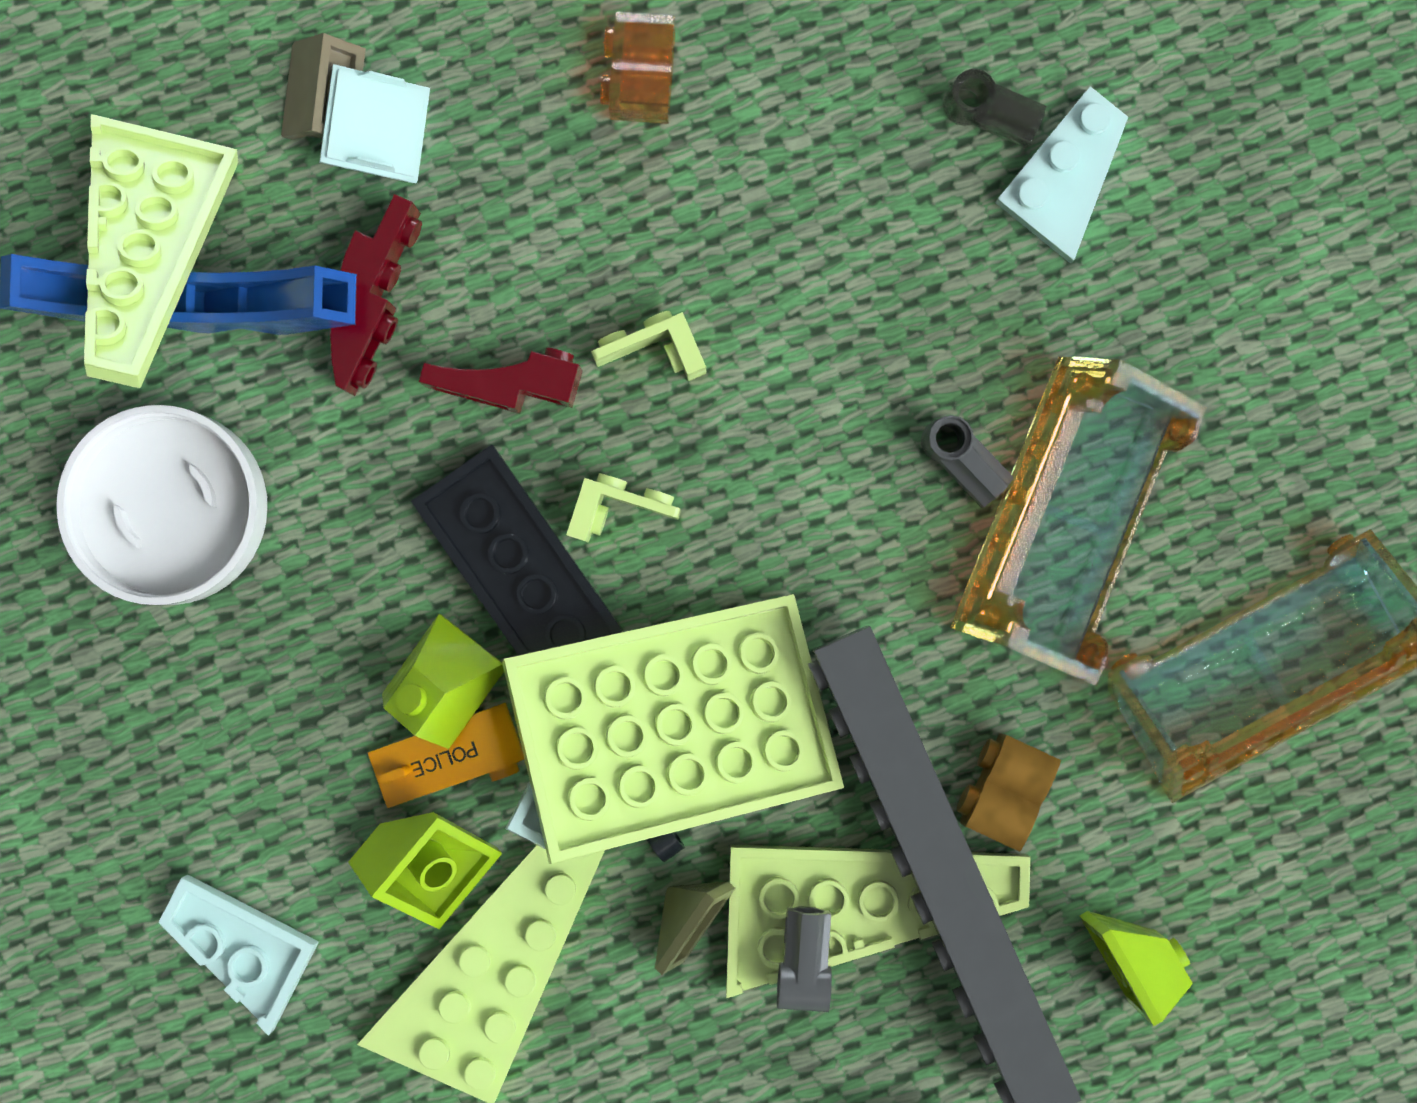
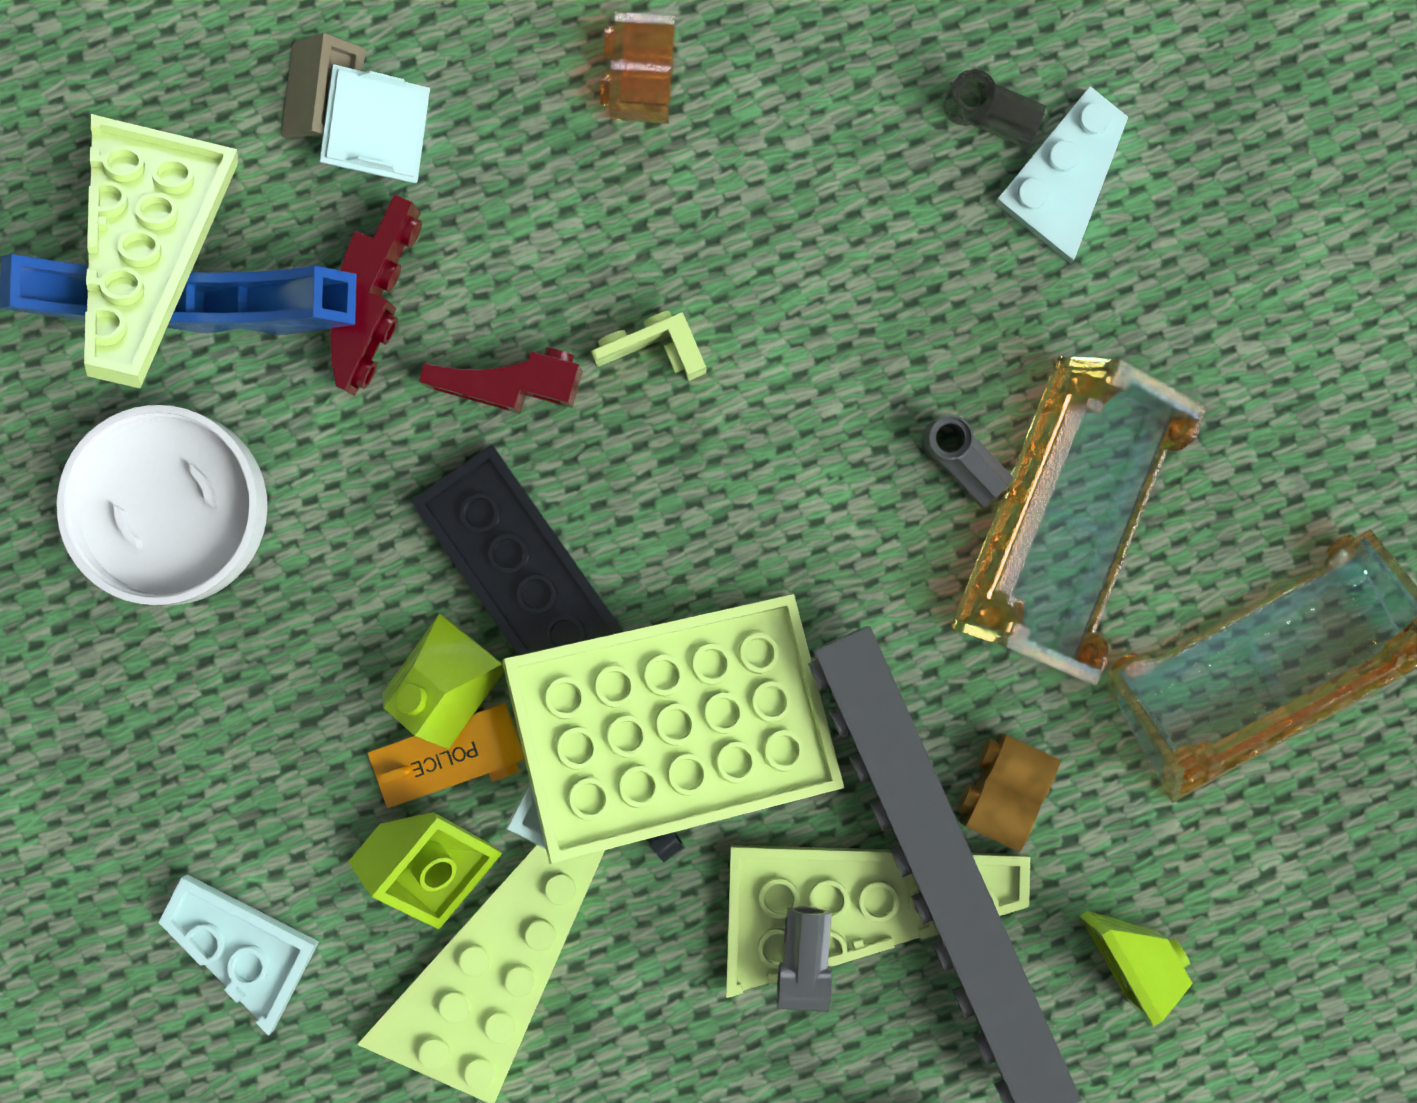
yellowish green bracket [566,473,681,543] -> none
olive slope [655,882,735,975] -> none

